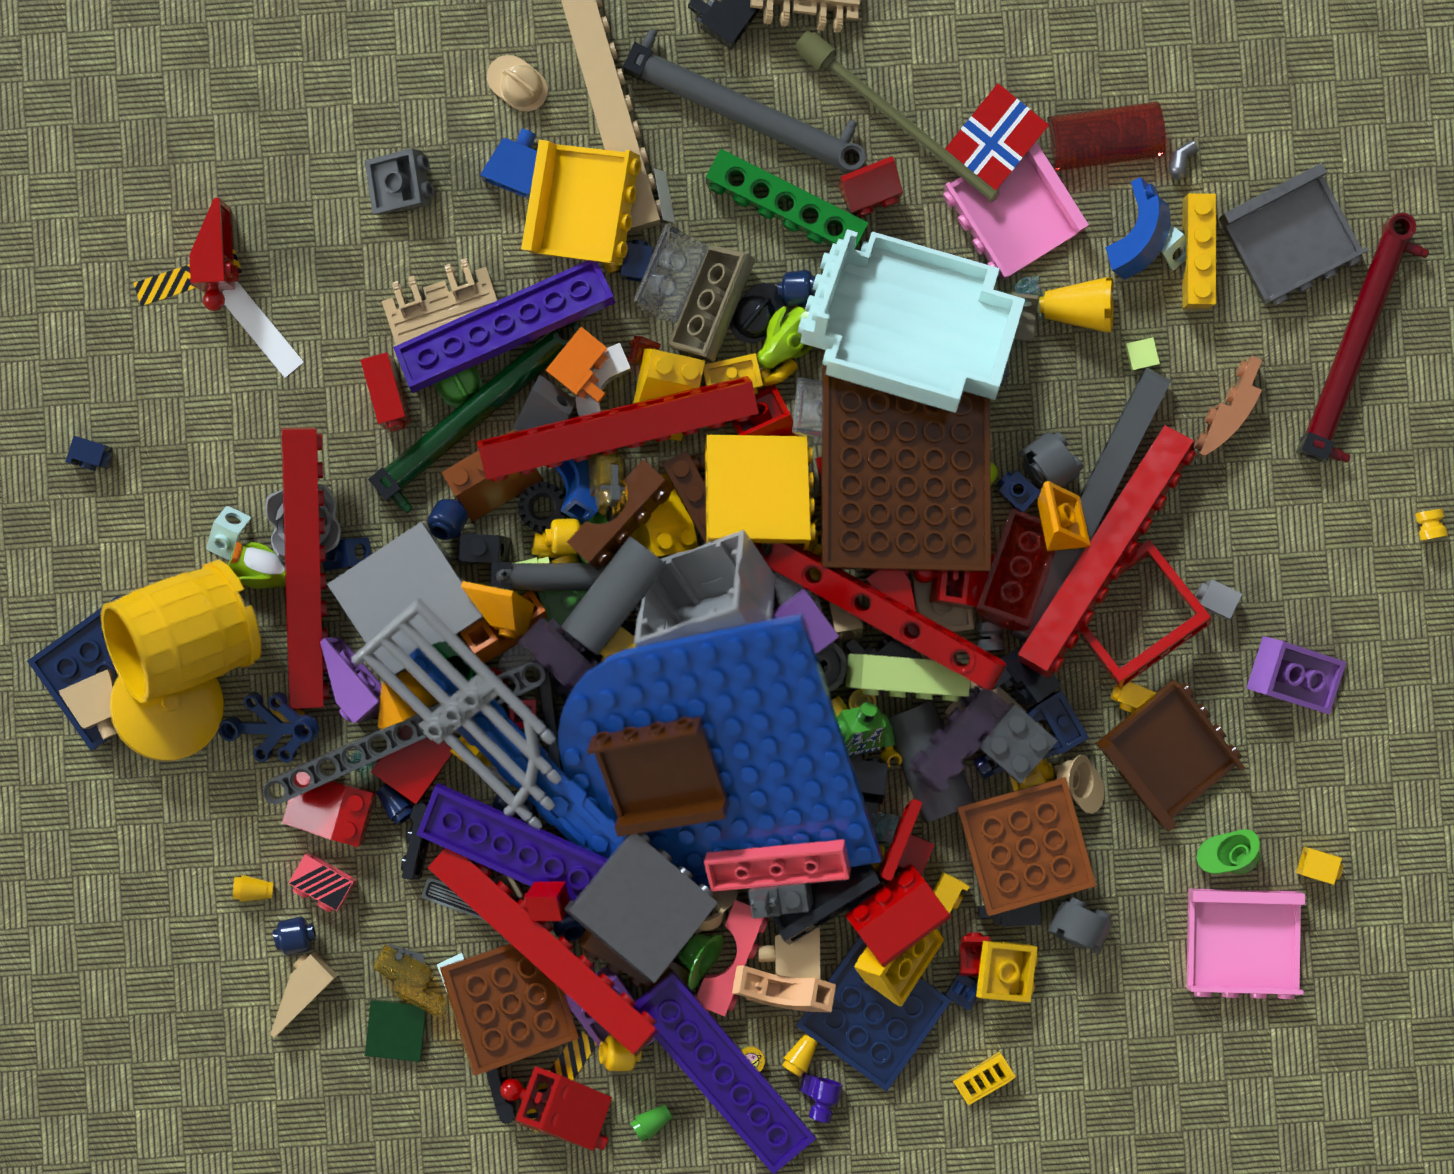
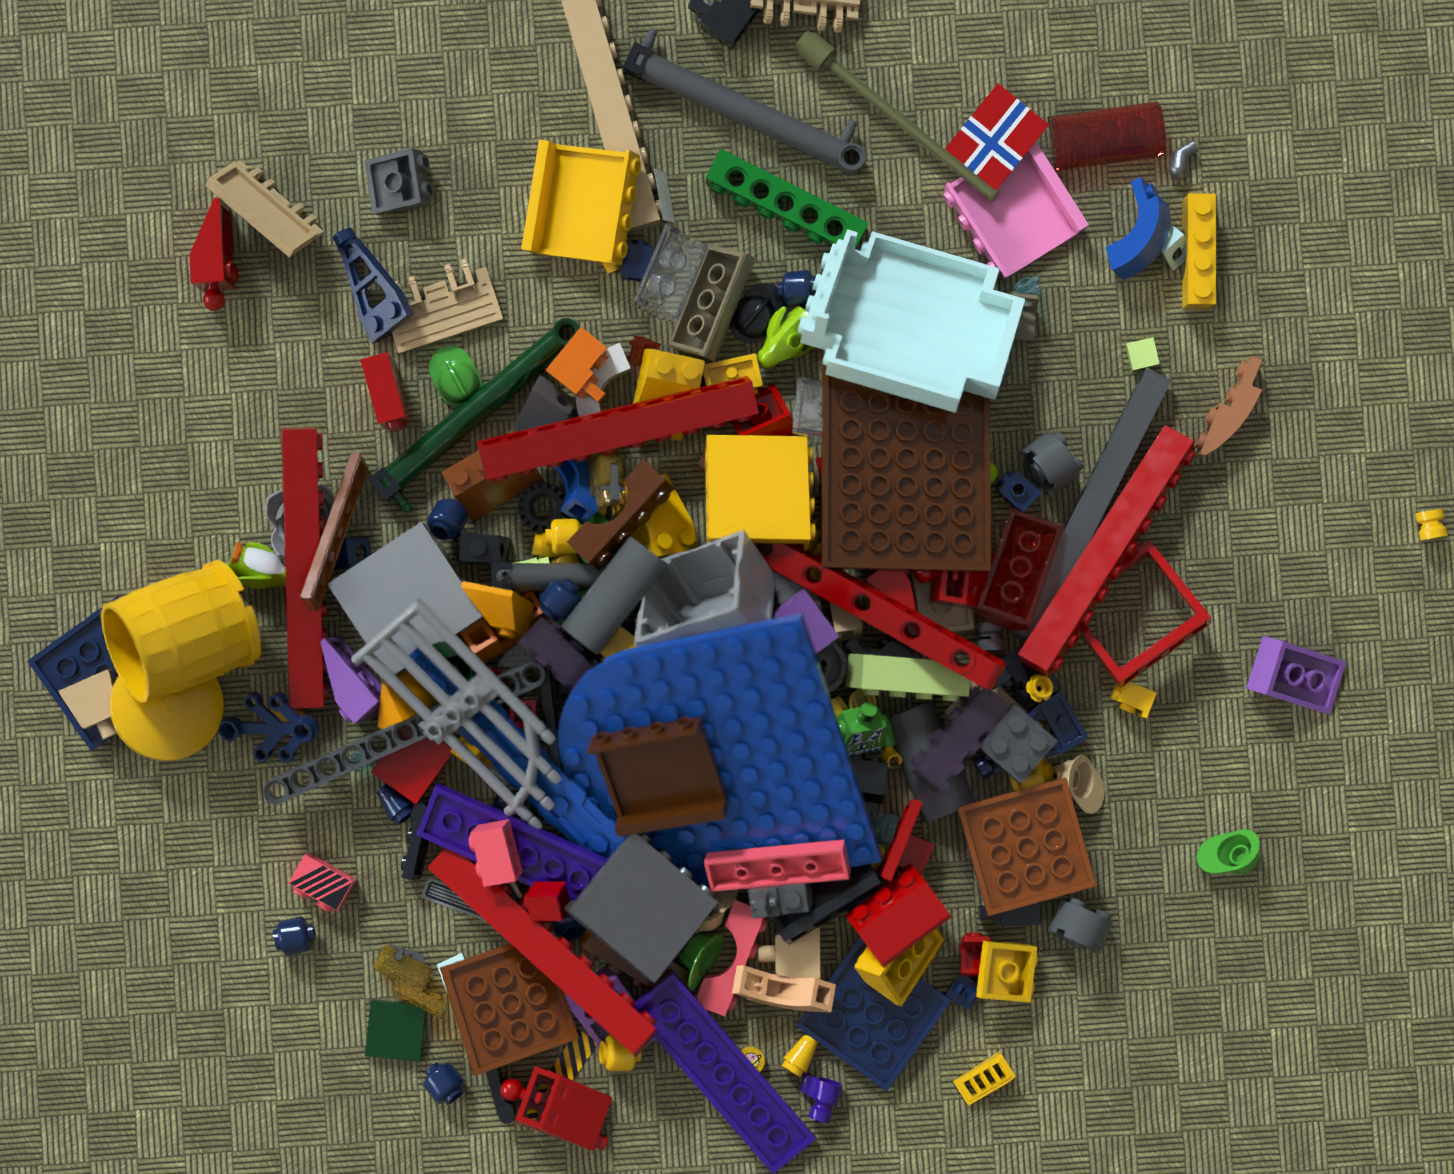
dark blue brick [65,436,113,471] -> none
sticker [133,249,242,306] -> none
light aqua bracket [206,506,251,560] -> none
white sticker [222,282,304,377] -> none
yellow cone [232,875,273,902] -> none
tan slope [270,952,338,1038] -> none
red slope [282,772,377,847] -> none
dark purple plate [393,261,616,393] -> none
blue torso [480,129,537,199] -> none
tan piece [487,55,548,112] -> none
bright green cone [630,1104,673,1142] -> none
reddish brown brick [663,451,706,544] -> none
yellow arm [760,359,798,387] -> none
red slope [838,156,903,218] -> none
yellow brick [933,872,970,913] -> none
light orange slope [1037,481,1090,551] -> none
yellow cone [1039,277,1114,333] -> none
reddish brown panel [1095,679,1245,832] -> none
bright pink panel [1186,888,1305,999] -> none
light grey brick [1195,580,1242,620] -> none
flat silver panel [1219,163,1369,306] -> none
dark red piece [1296,212,1429,463] -> none
yellow brick [1296,847,1343,885] -> none
none -> tan hinge [205,160,324,258]
none -> dark orange tile [300,452,369,612]
none -> dark blue plate [333,228,414,343]
none -> dark blue head [423,1062,465,1105]
none -> coral brick [469,819,523,887]
none -> dark blue head [539,578,581,621]
none -> yellow plate [1026,675,1053,702]

